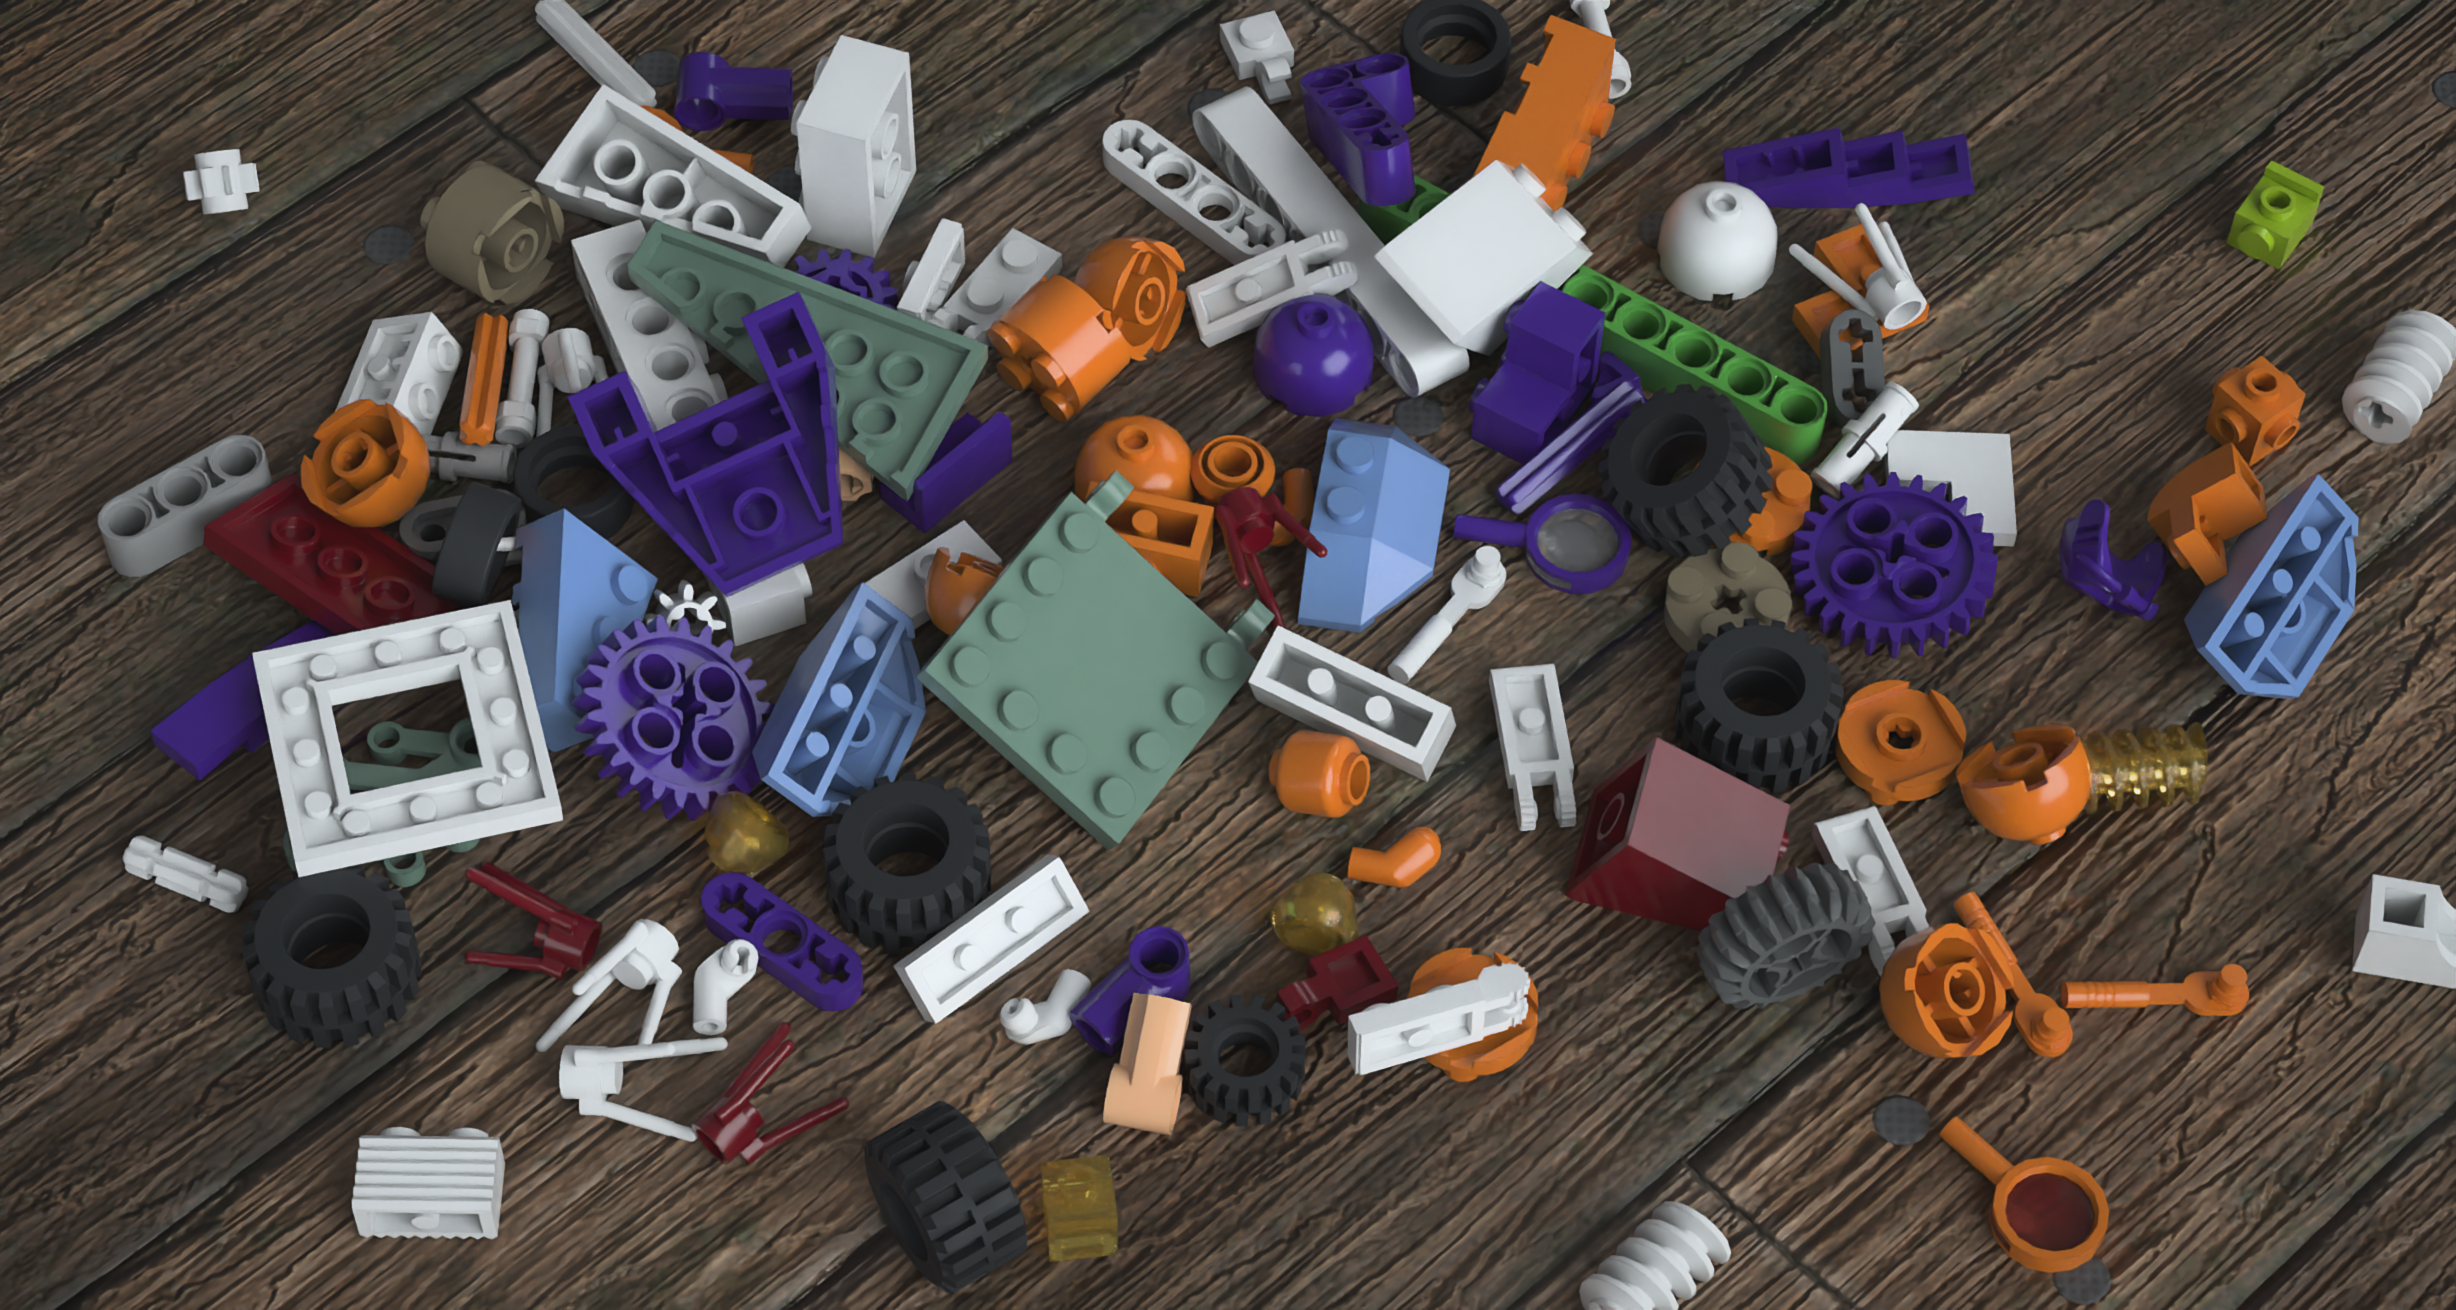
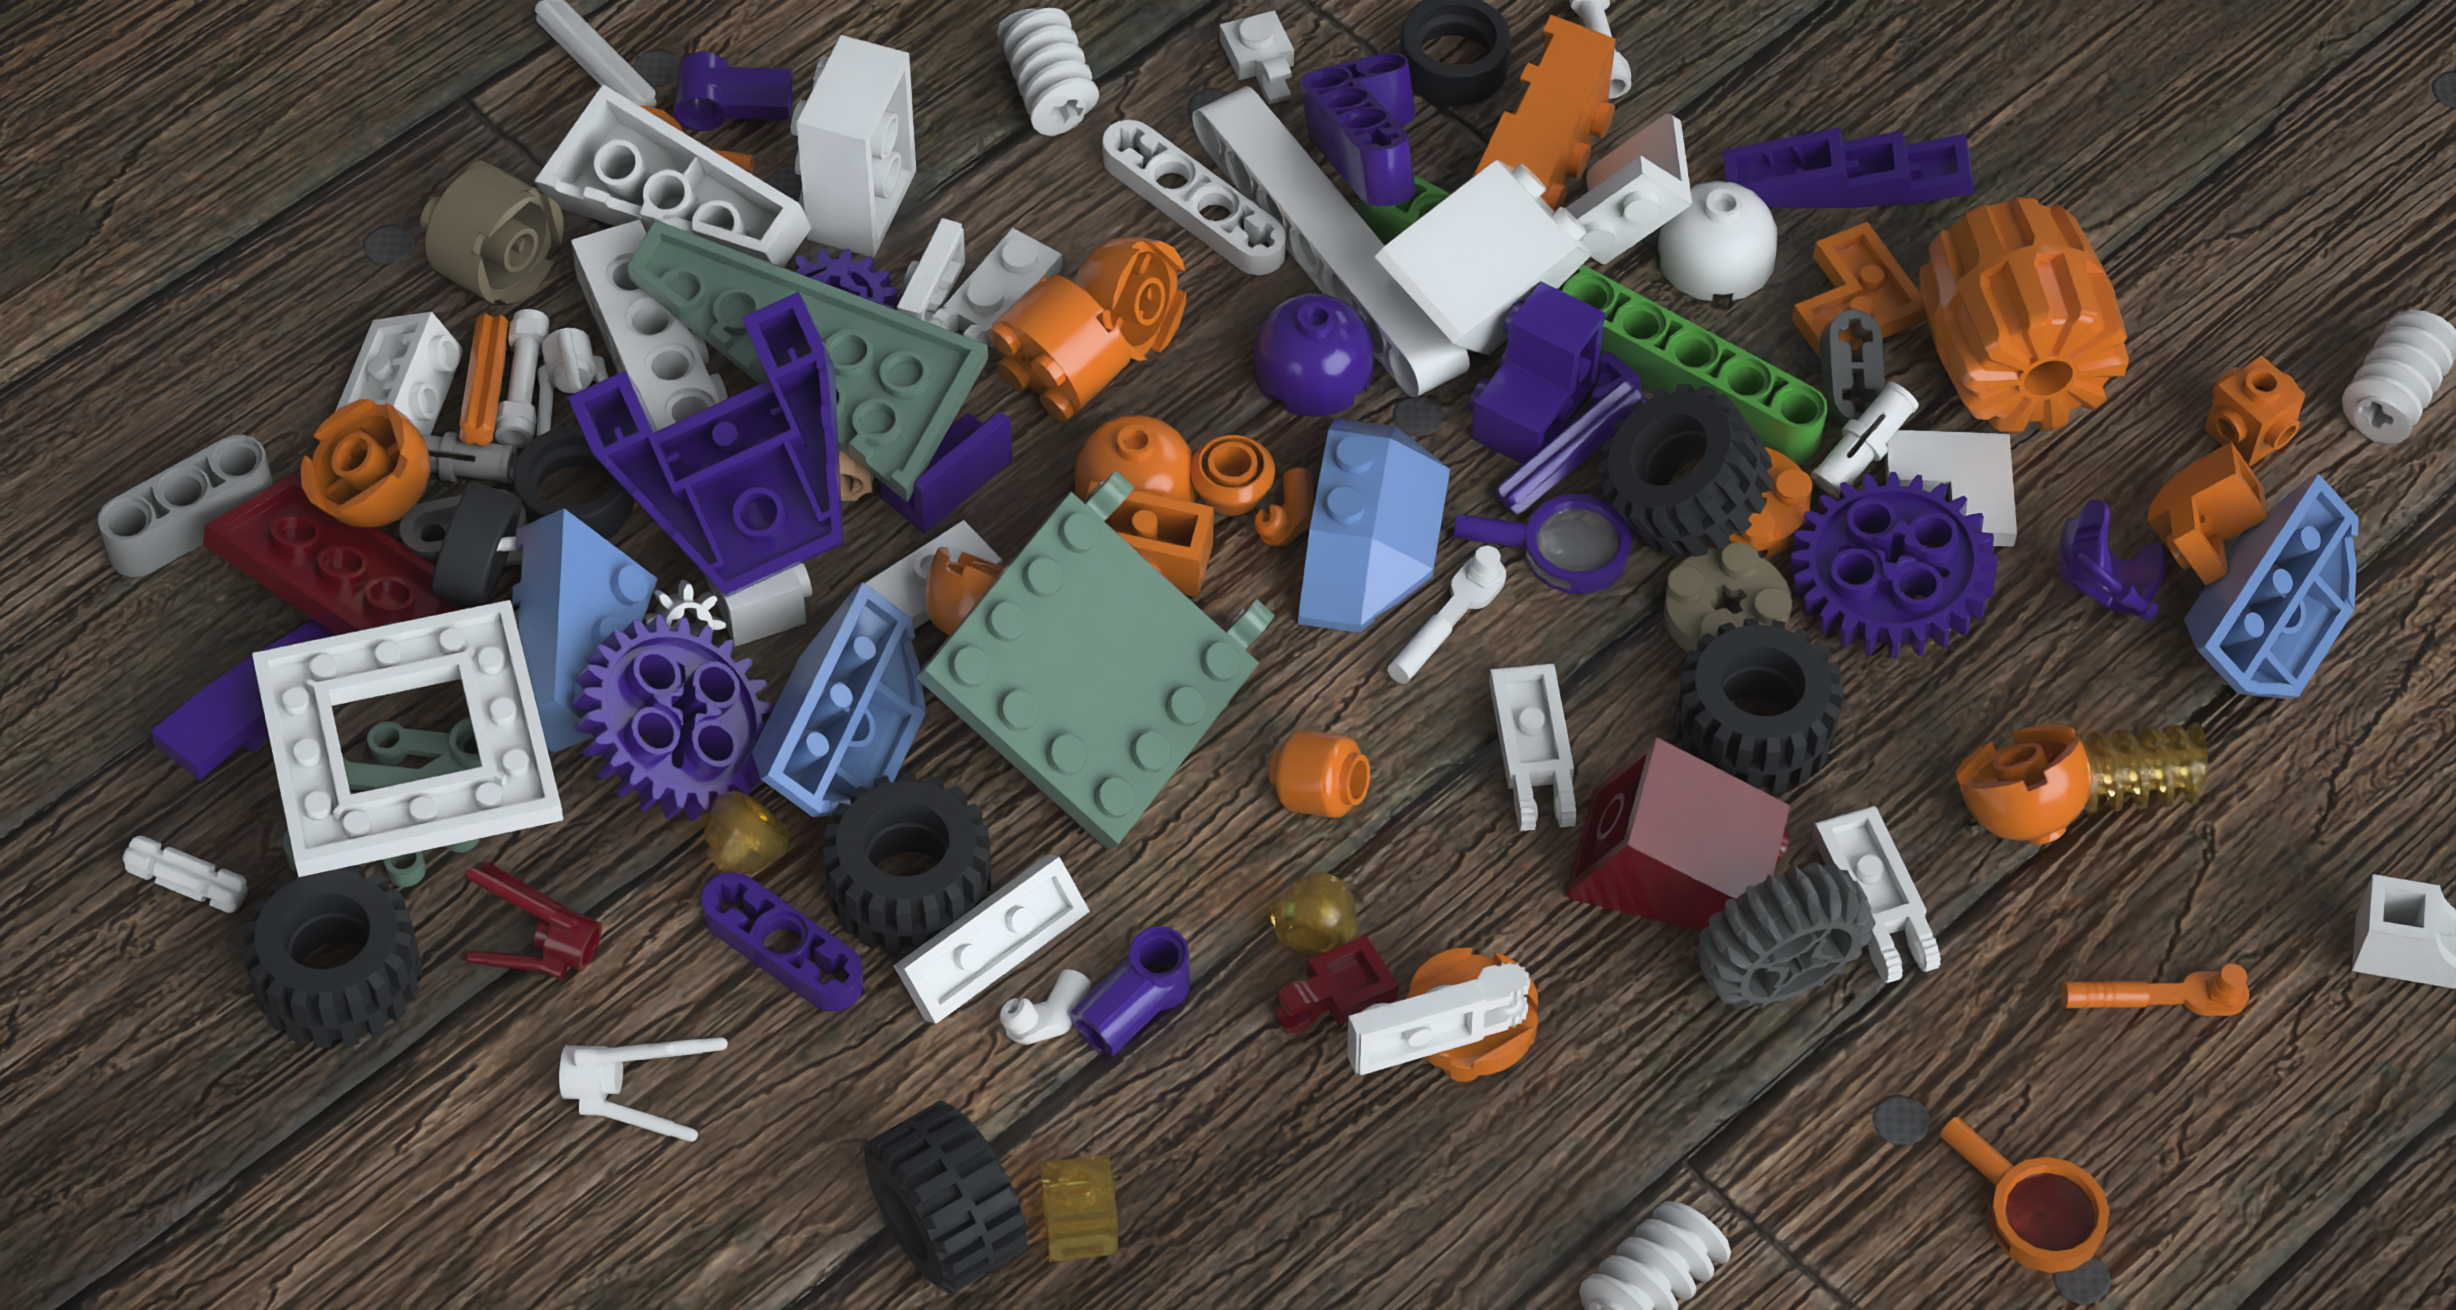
white gear [183,149,260,215] -> none
white brick [352,1127,505,1240] -> none
white plant [536,919,682,1052] -> none
dark red plant [691,1022,850,1166] -> none
white arm [693,939,759,1035] -> none
light nougat piece [1103,993,1192,1135] -> none
black tyre [1184,994,1306,1127] -> none
white hinge [1186,228,1360,348] -> none
dark red plant [1214,487,1328,631] -> none
white brick [1248,626,1456,782] -> none
orange arm [1347,827,1442,888] -> none
white plant [1789,203,1927,330] -> none
orange plate [1835,680,1966,806] -> none
orange cylinder [1879,923,2014,1058] -> none
orange piece [1953,892,2073,1057] -> none
lime brick [2227,160,2324,270] -> none
none -> white piece [997,8,1100,137]
none -> white bracket [1564,113,1692,265]
none -> orange wheel [1920,197,2129,434]

